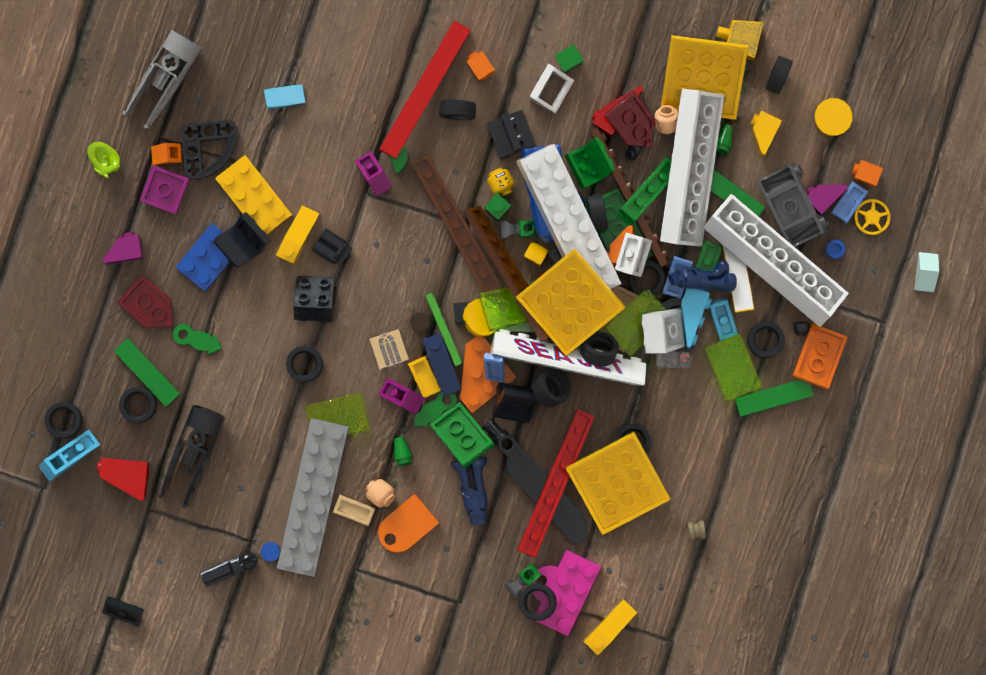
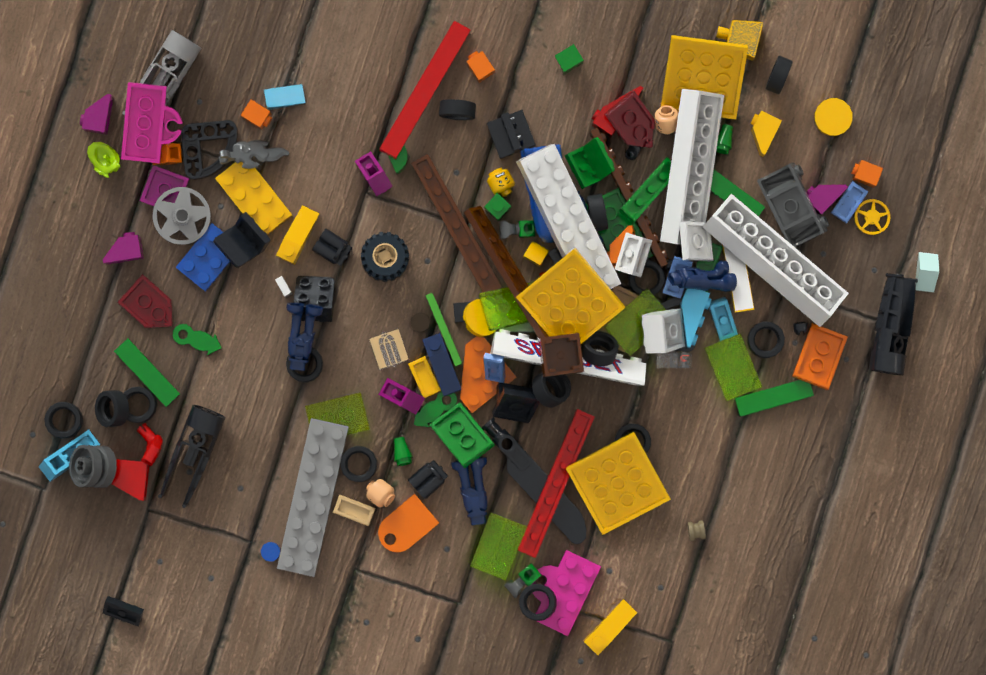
black piece [200,551,258,587] -> none
white tile [529,64,574,114] -> none
blue tile [825,240,845,259] -> none
none -> dark grey wheel [69,445,117,488]
none -> magenta slope [80,94,114,135]
none -> black tyre [95,390,129,427]
none -> dark pink plate [121,82,183,163]
none -> red arm [137,423,163,466]
none -> light grey wheel [153,187,211,245]
none -> dark grey piece [218,140,289,169]
none -> orange brick [241,100,272,130]
none -> white tile [275,276,292,297]
none -> dark blue piece [286,303,323,371]
none -> black tyre [341,446,377,482]
none -> black wheel [361,232,409,282]
none -> black piece [408,460,448,500]
none -> clear neon green plate [470,512,527,580]
none -> reddish brown container [538,333,584,377]
none -> white tile [679,221,713,262]
none -> black piece [869,273,918,376]

